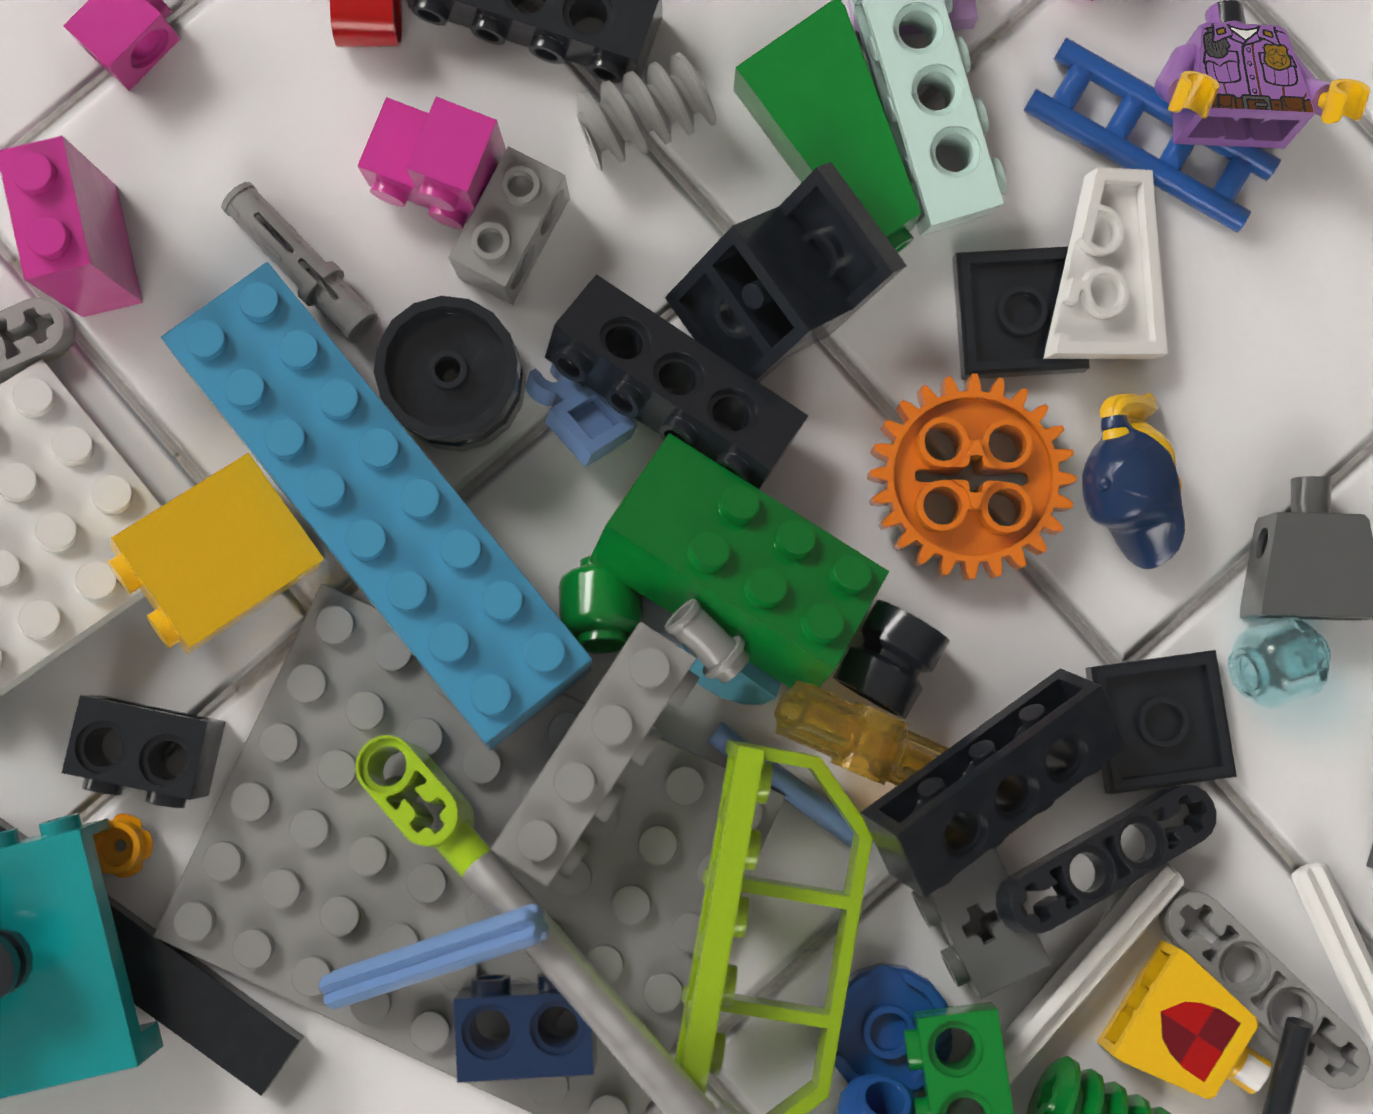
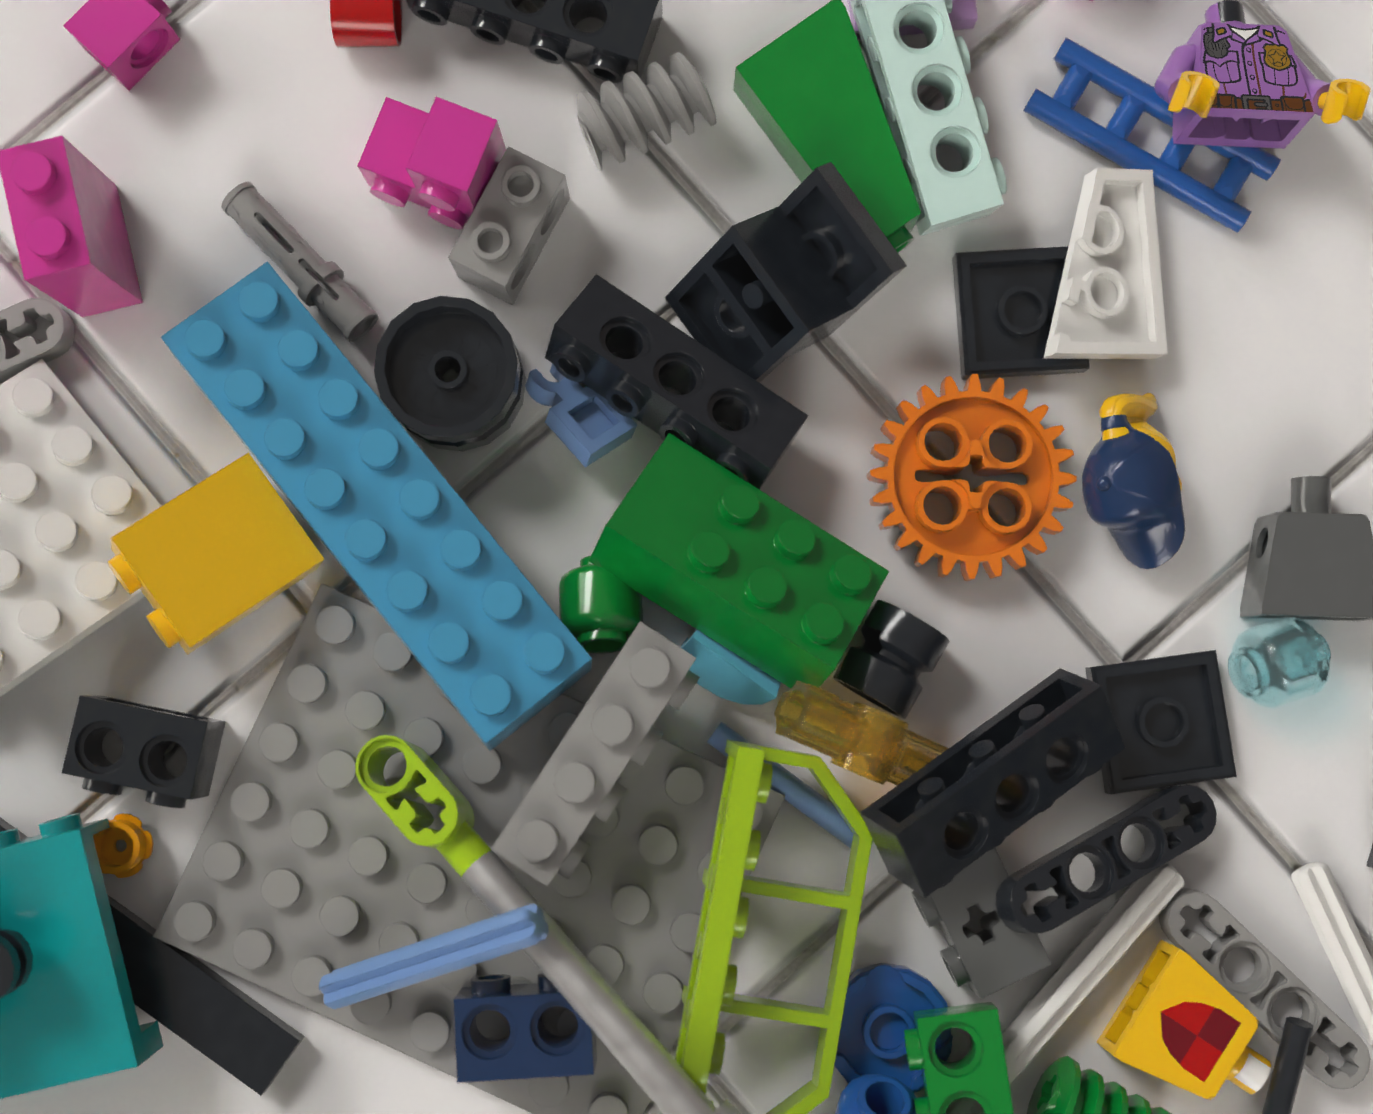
light grey pin [665,599,750,683] -> none

